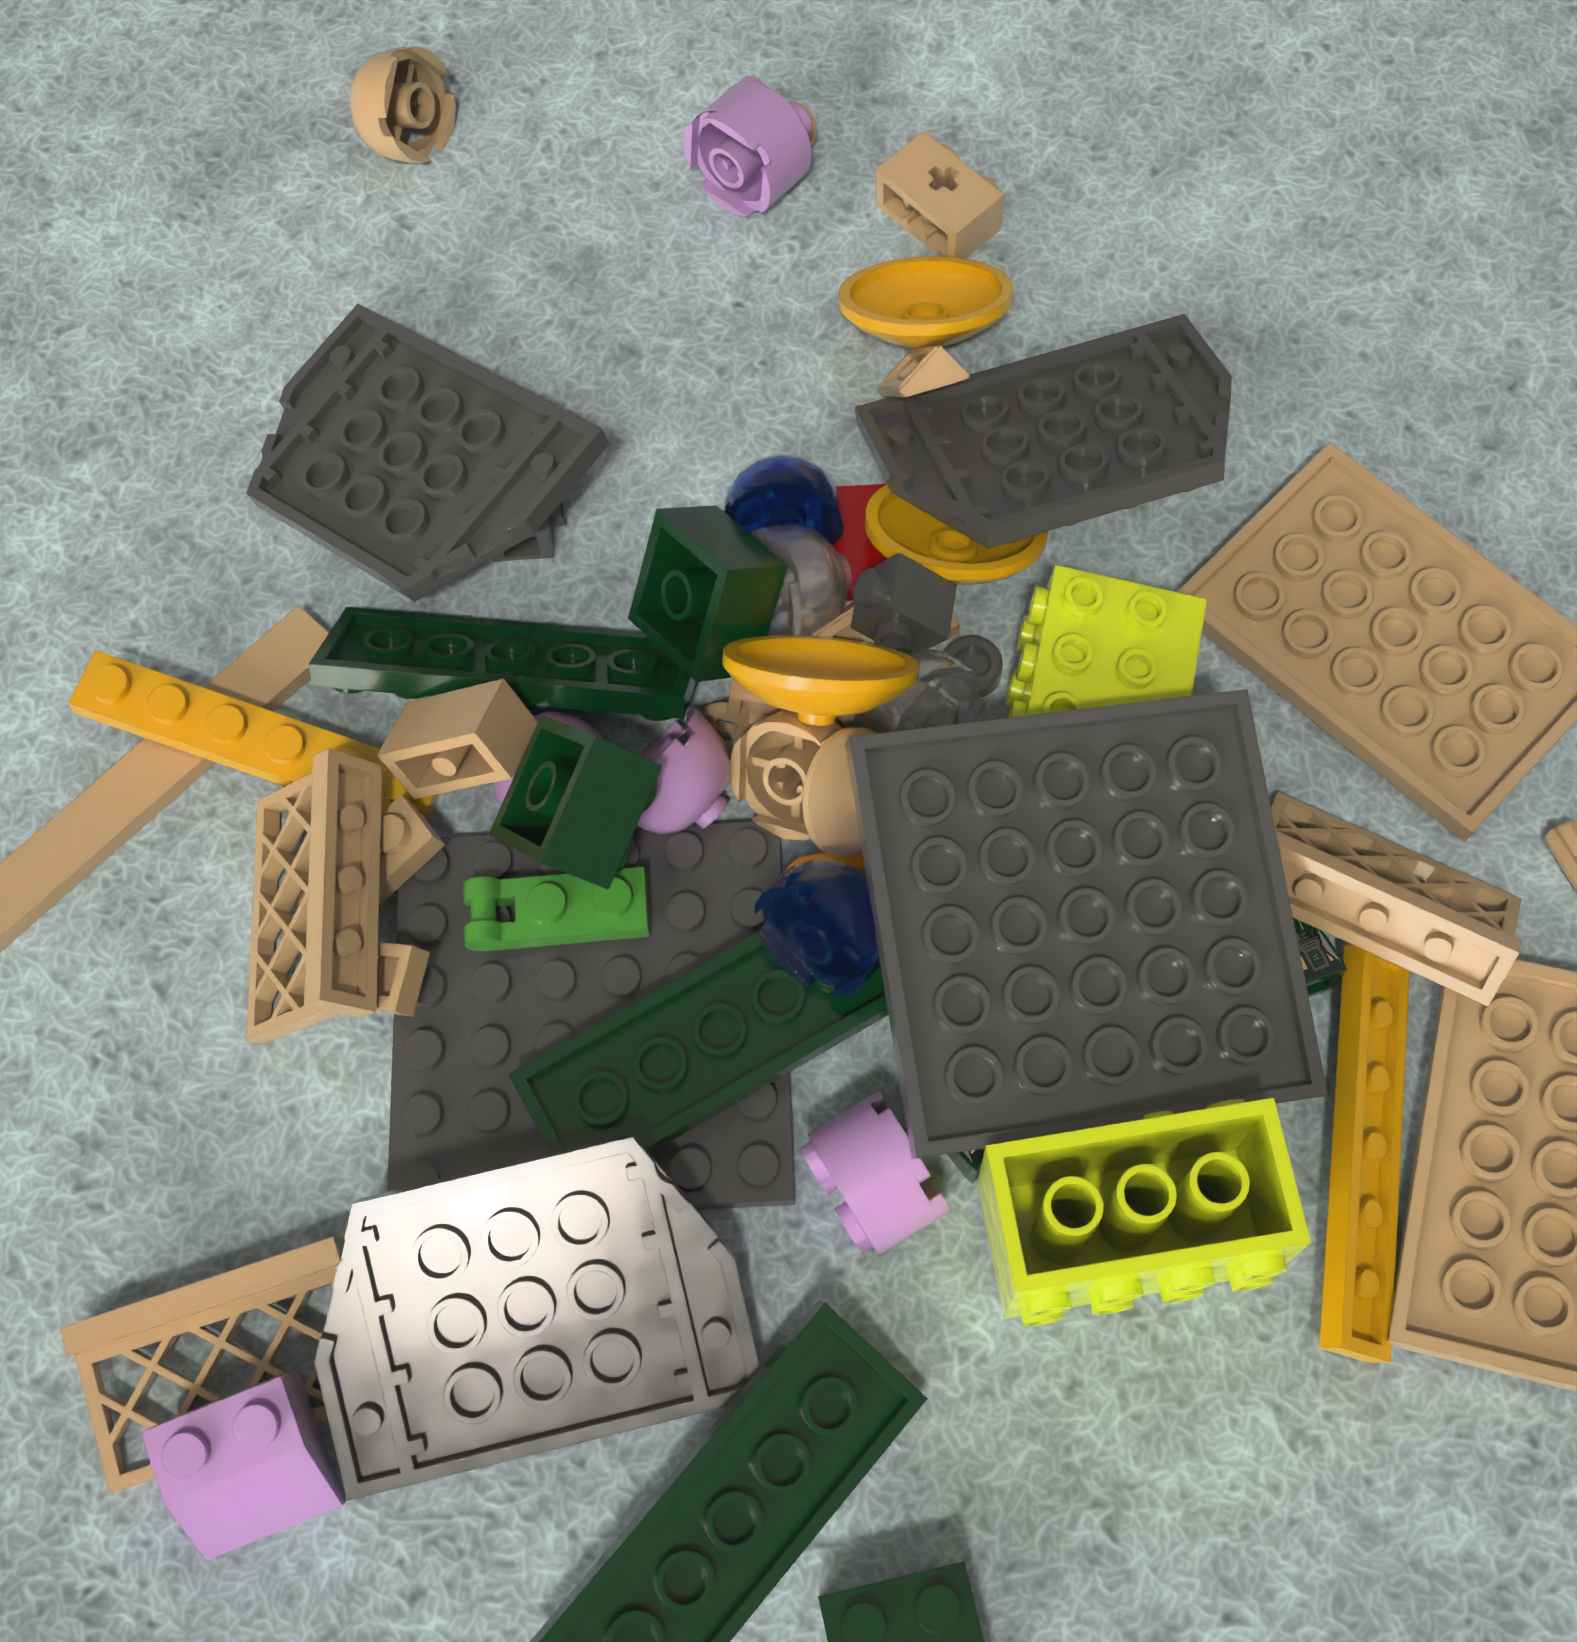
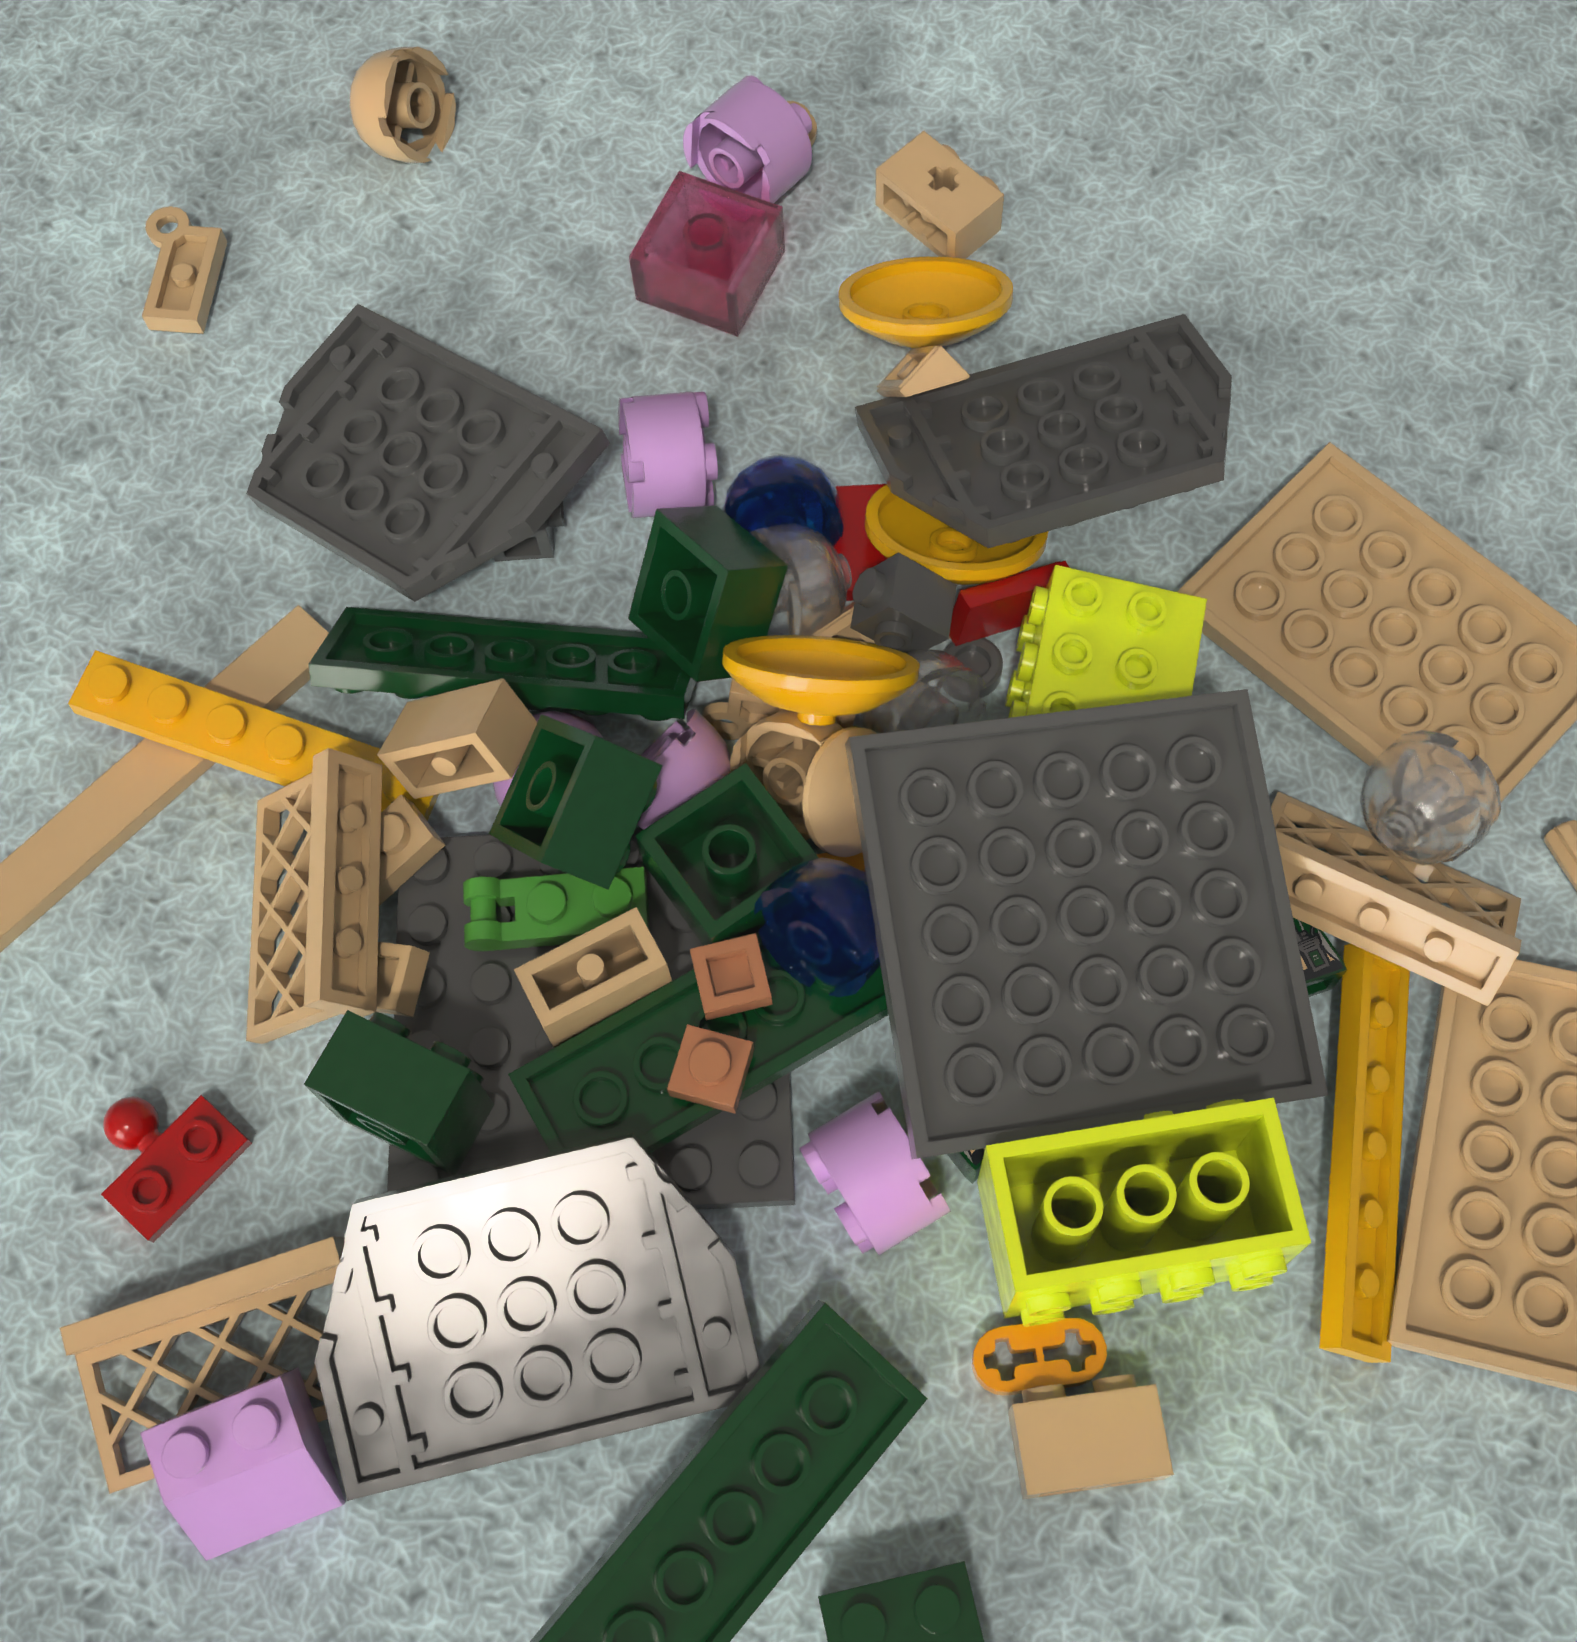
none -> red plate [101,1095,252,1243]
none -> tan hinge [142,206,228,334]
none -> dark green brick [303,1010,495,1176]
none -> tan brick [514,907,672,1048]
none -> lavender brick [618,392,718,518]
none -> clear pink brick [629,171,785,337]
none -> dark green brick [636,763,824,946]
none -> nougat plate [667,1024,755,1114]
none -> nougat plate [690,933,773,1020]
none -> red tile [949,561,1070,646]
none -> light orange beam [972,1318,1107,1396]
none -> tan brick [1008,1374,1174,1499]
none -> clear cylinder [1360,730,1501,865]

